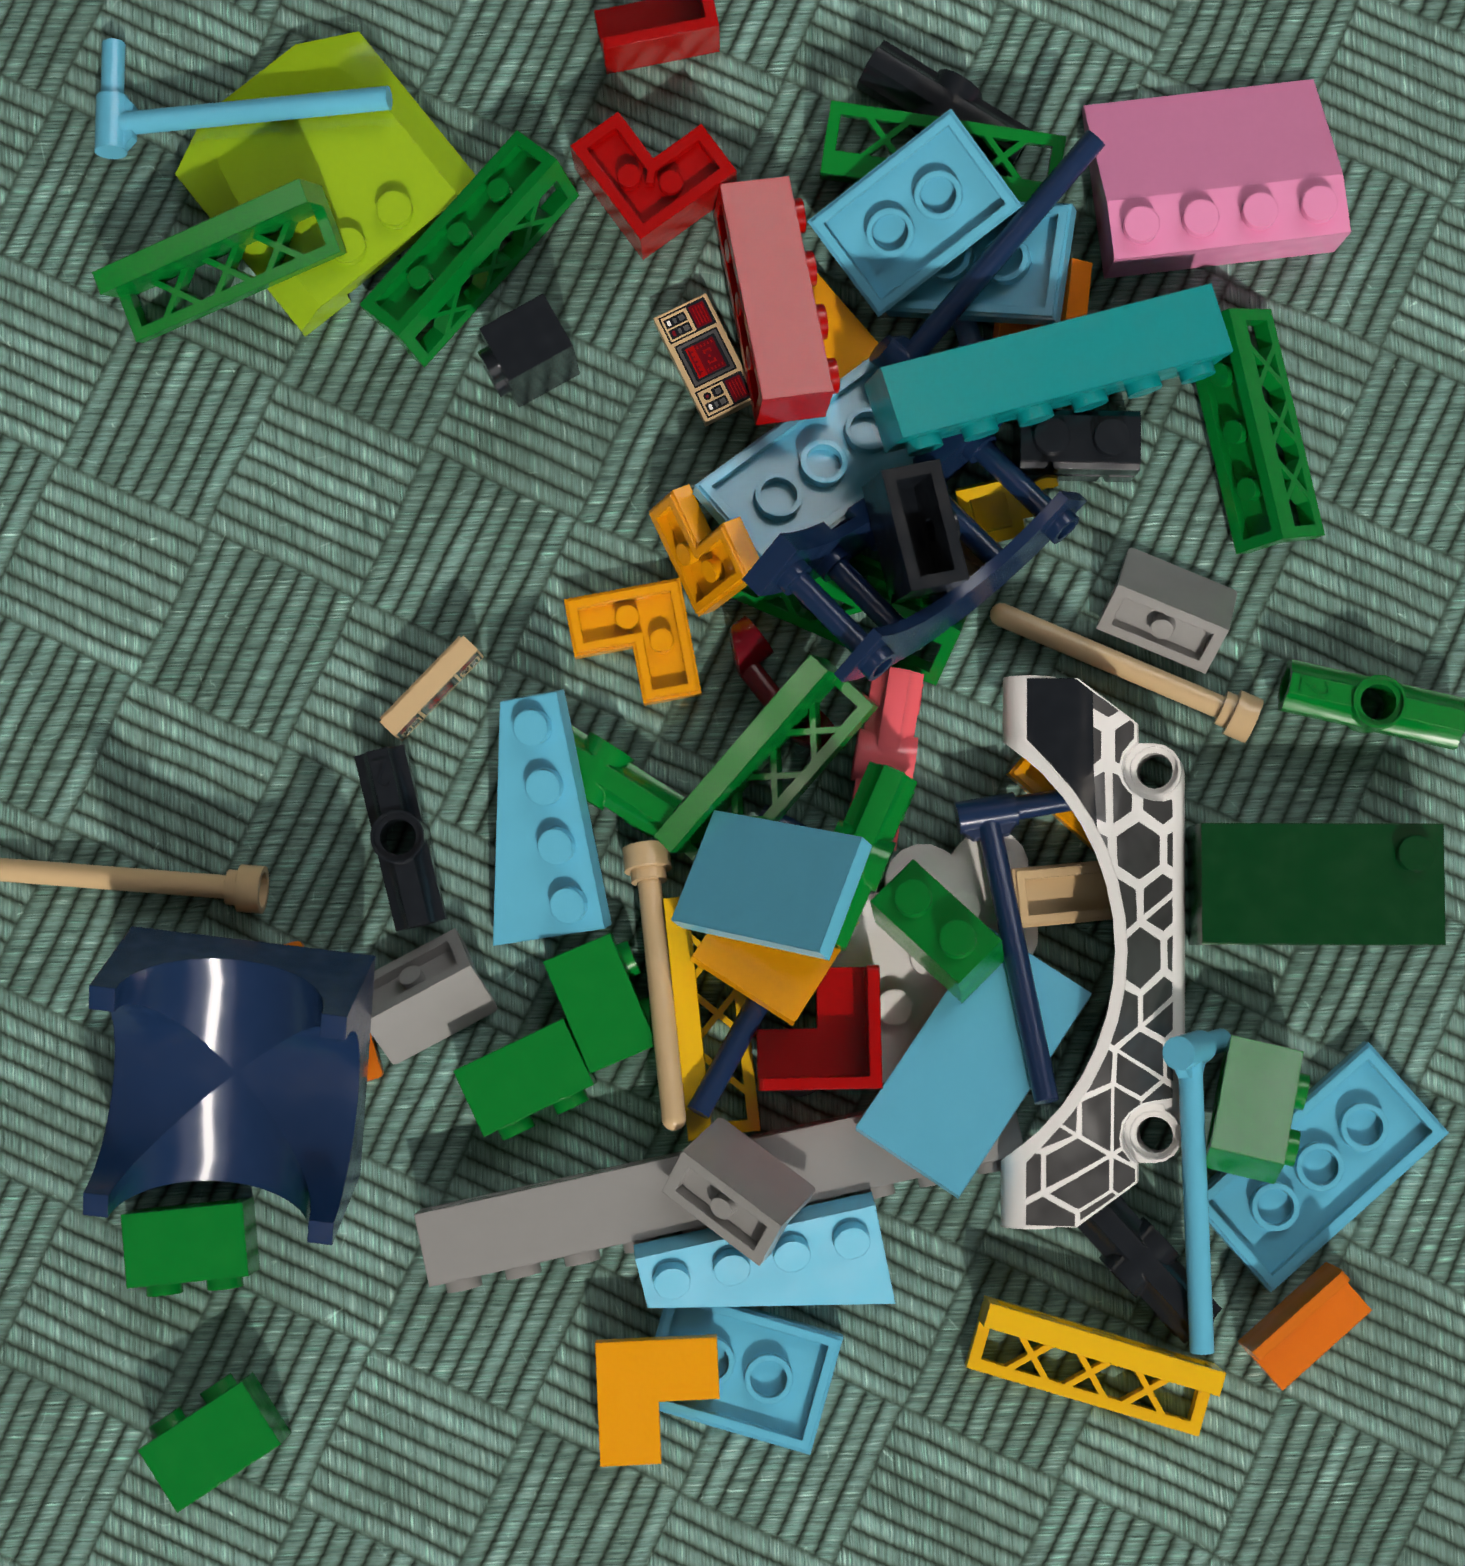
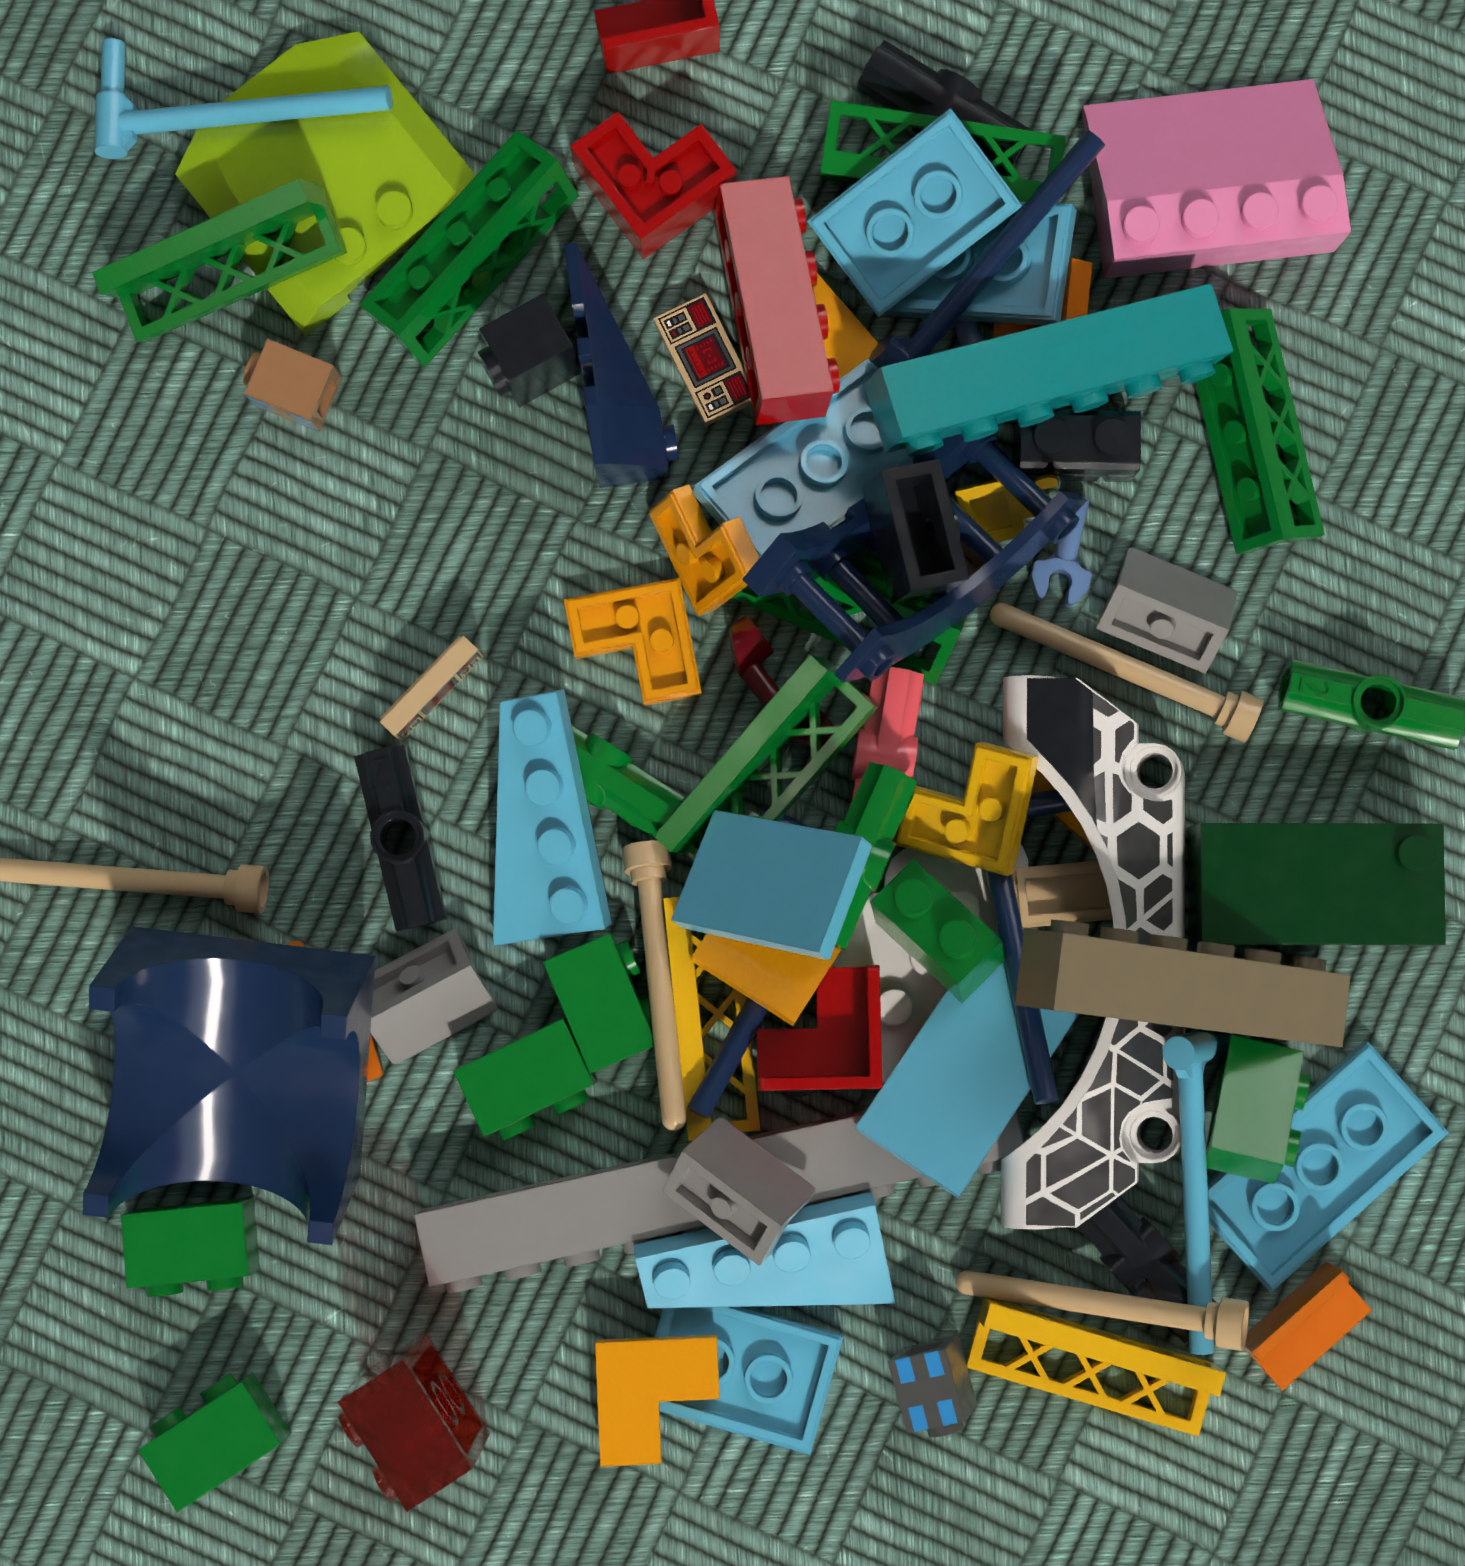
none -> medium nougat brick [243,339,342,432]
none -> clear red brick [338,1332,490,1512]
none -> dark blue wedge [564,243,679,488]
none -> dark grey brick [888,1335,978,1437]
none -> yellow tile [896,741,1039,876]
none -> tan piece [955,1270,1249,1351]
none -> dark tan brick [1015,919,1351,1047]
none -> medium blue bar [1029,497,1092,608]

